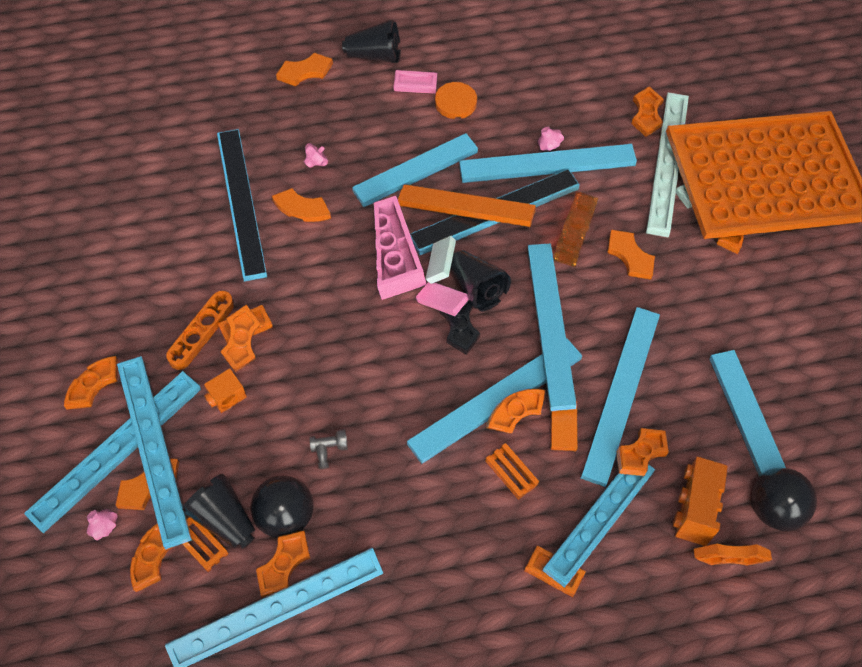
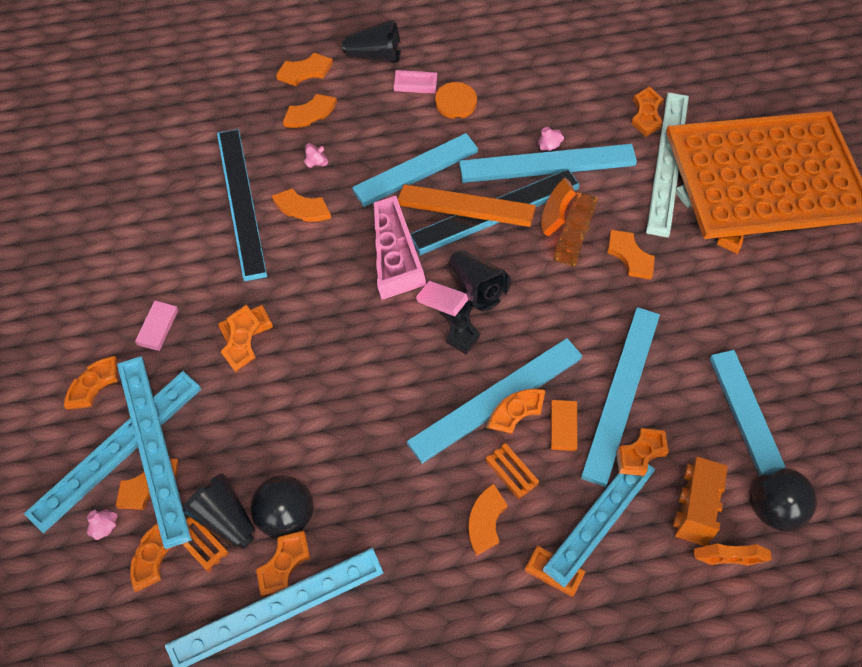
orange beam [166,291,234,370] -> none
orange brick [204,368,247,413] -> none
flat silver piece [309,429,348,469] -> none
light aqua tile [426,236,456,284] -> none
medium azure tile [528,243,577,411] -> none
none -> bright pink tile [135,301,178,351]
none -> orange tile [283,94,337,128]
none -> orange tile [468,484,508,556]
none -> orange tile [541,178,576,237]

